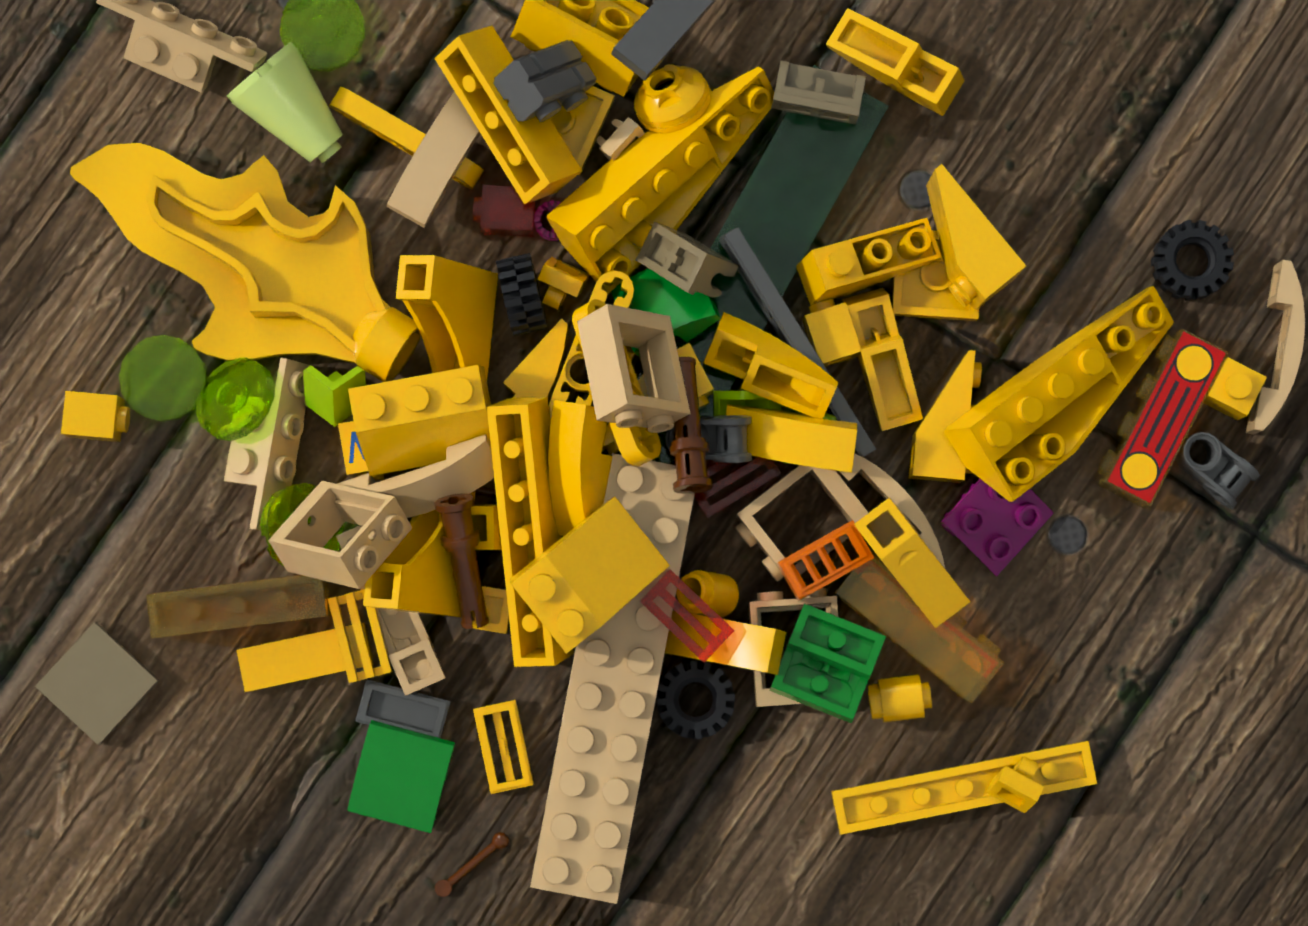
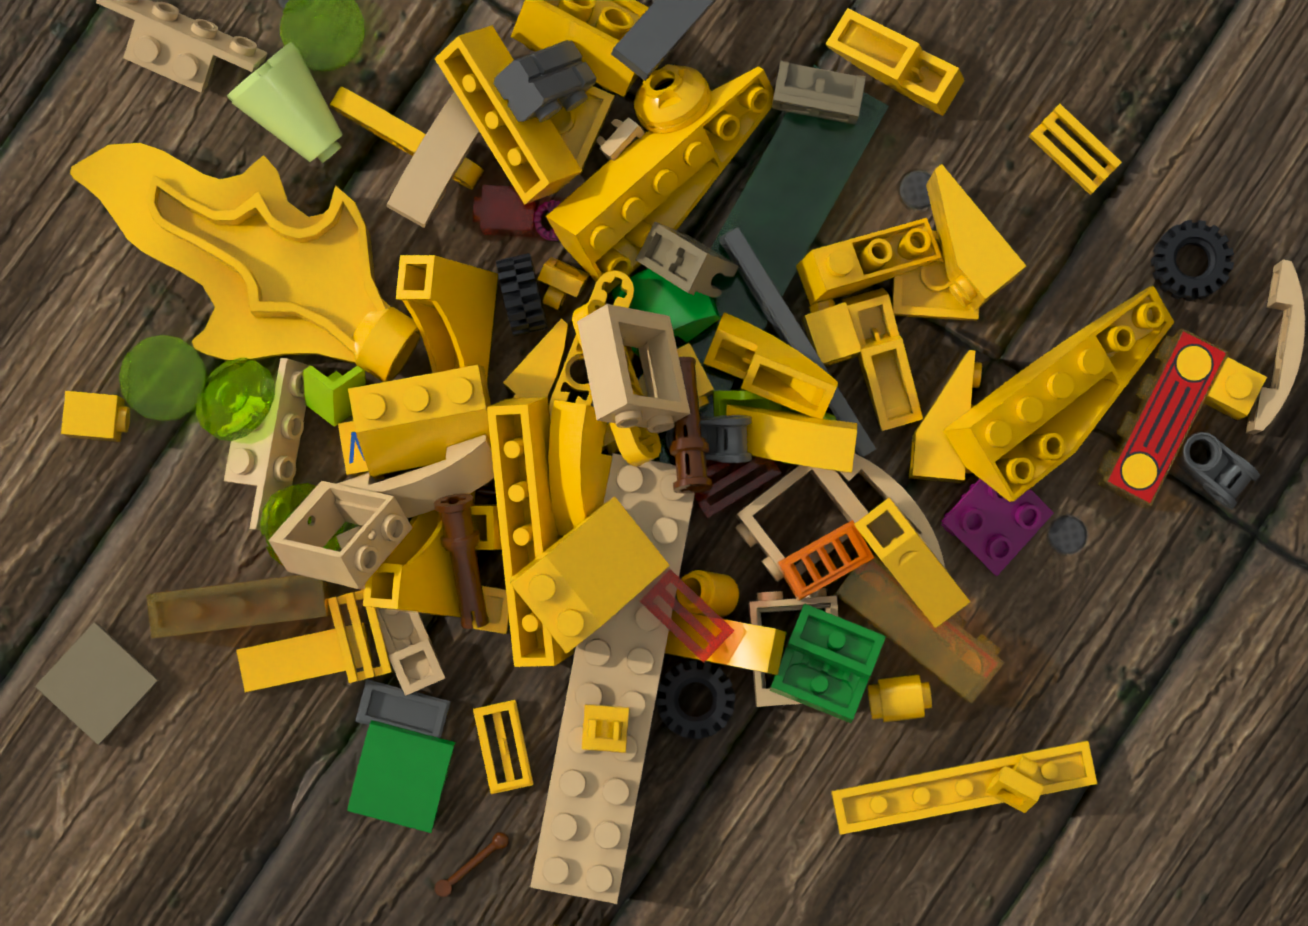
none -> yellow tile [581,704,629,753]
none -> yellow tile [1029,104,1122,195]

